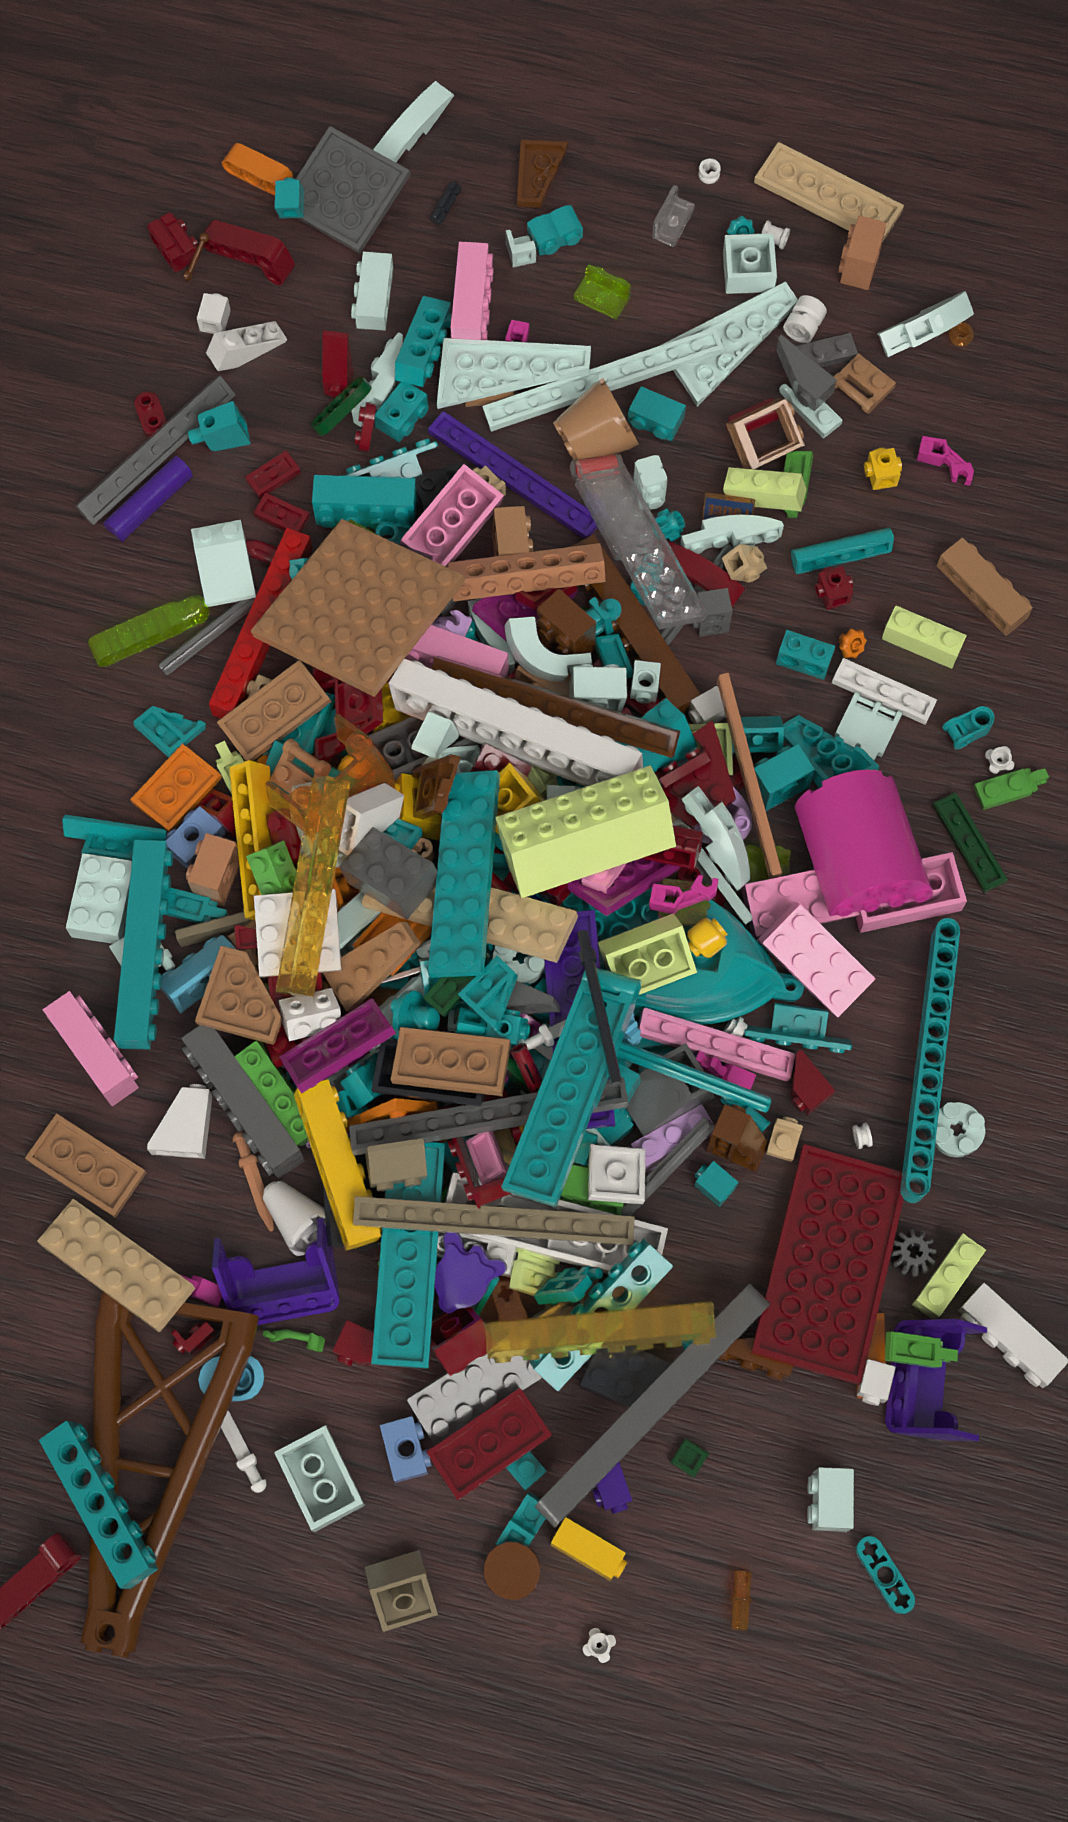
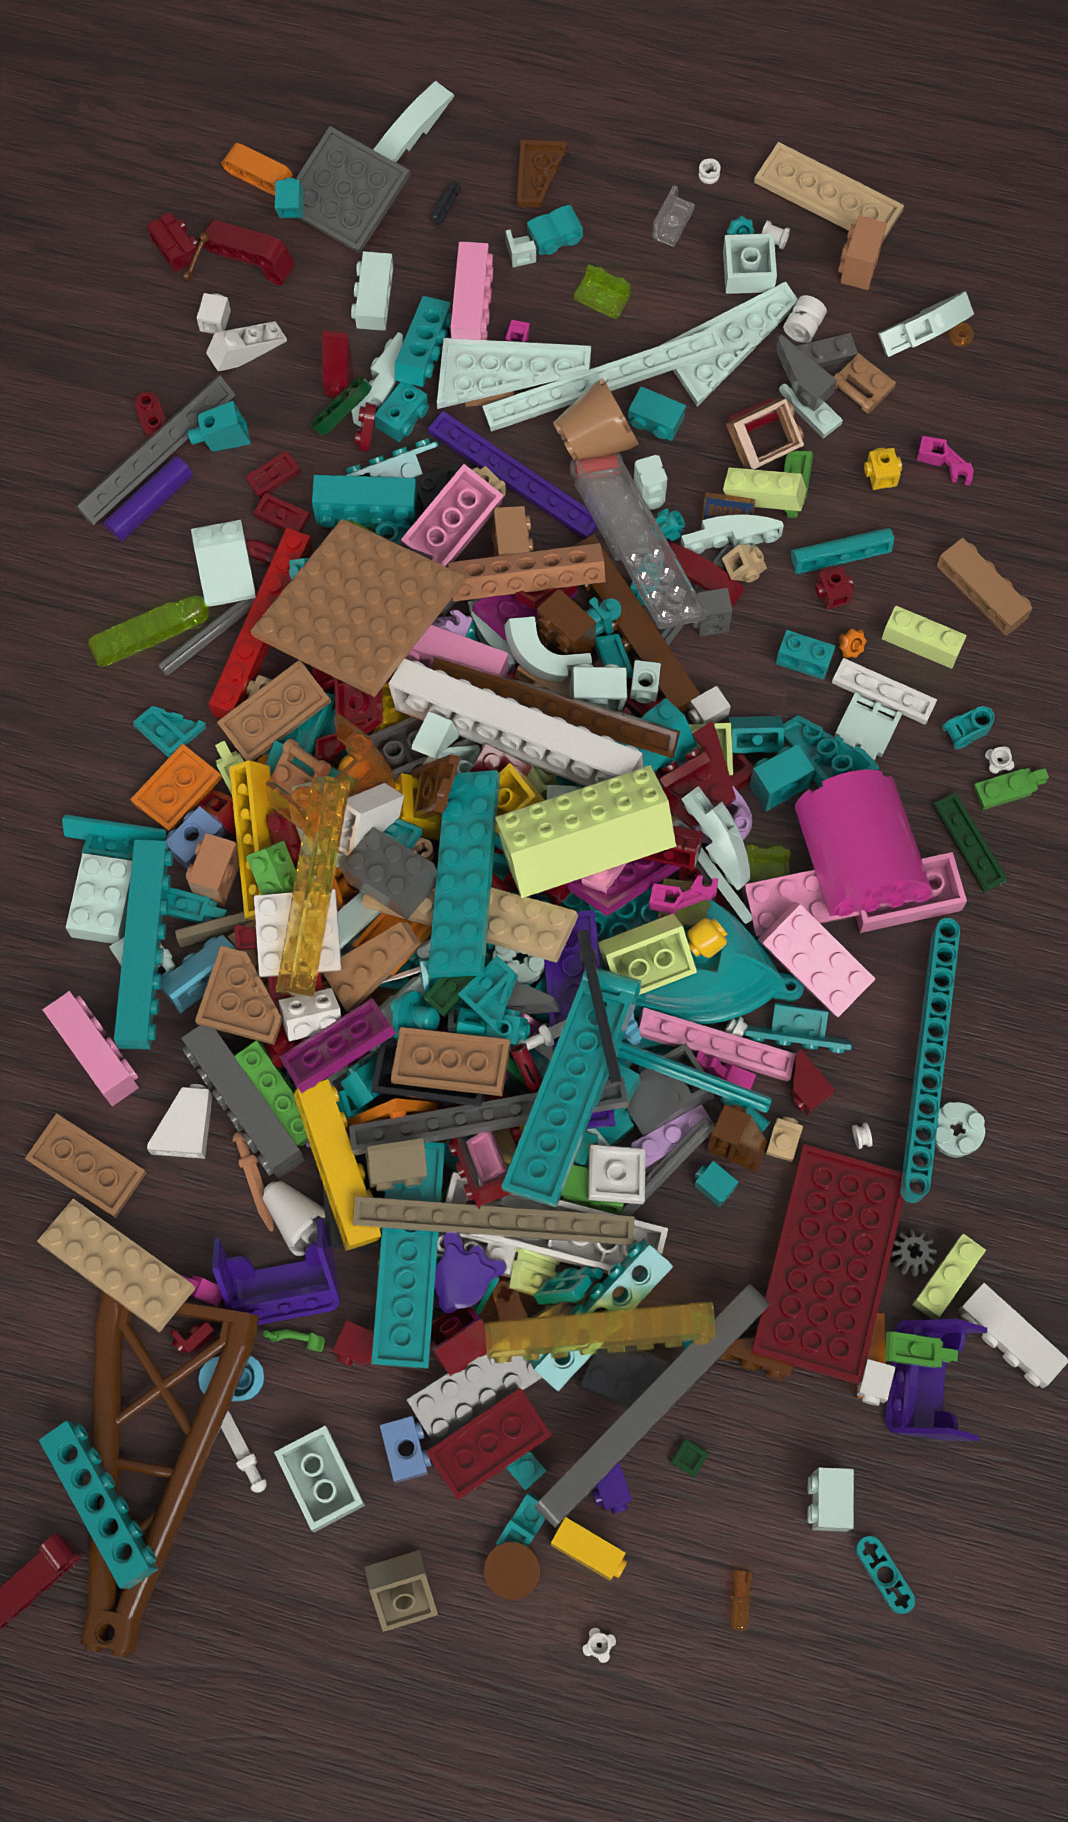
nougat tile [717,673,782,879] -> none

